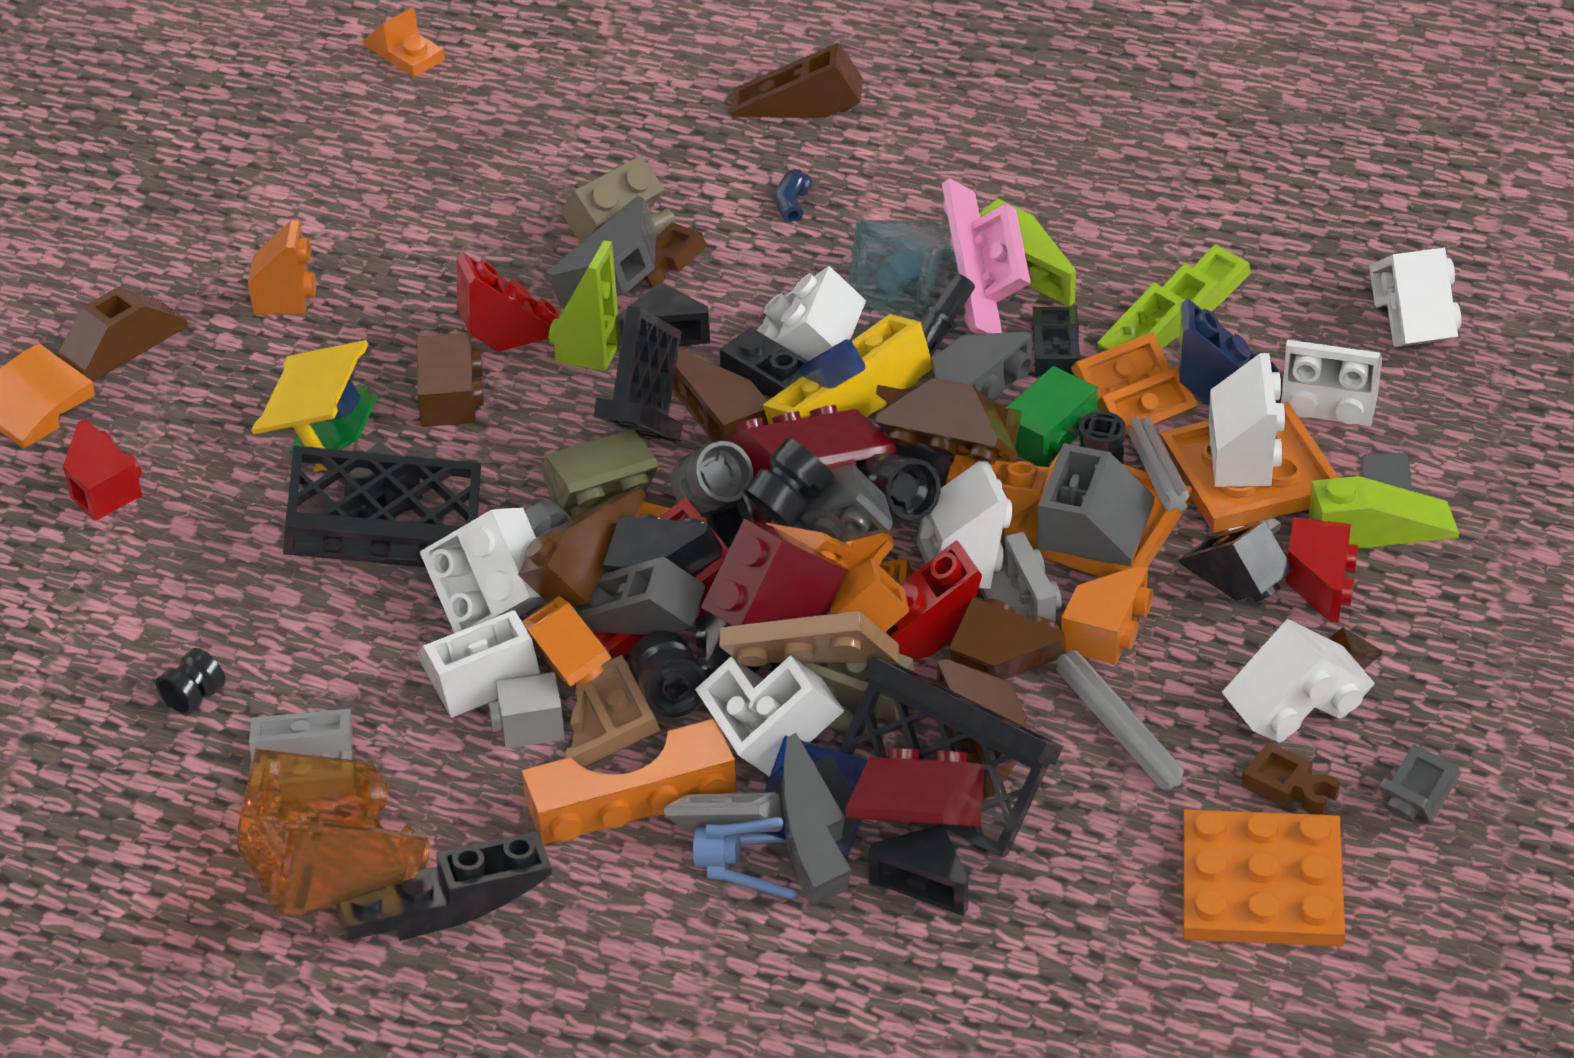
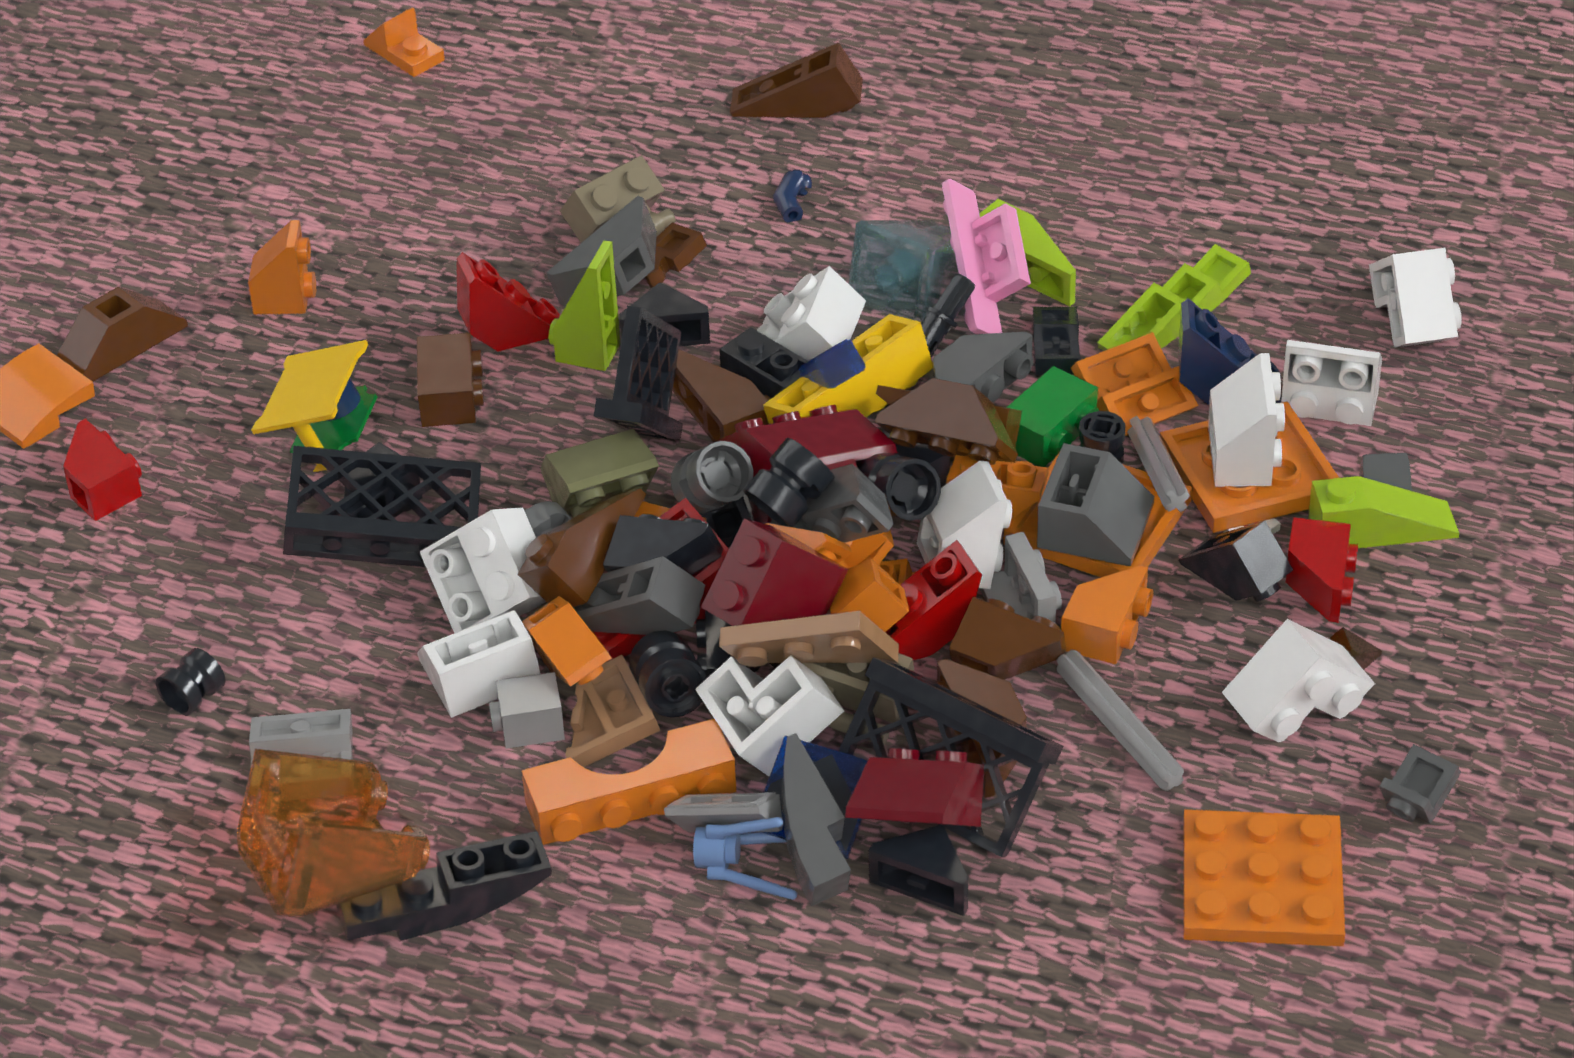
reddish brown plate [1241,742,1340,815] -> none

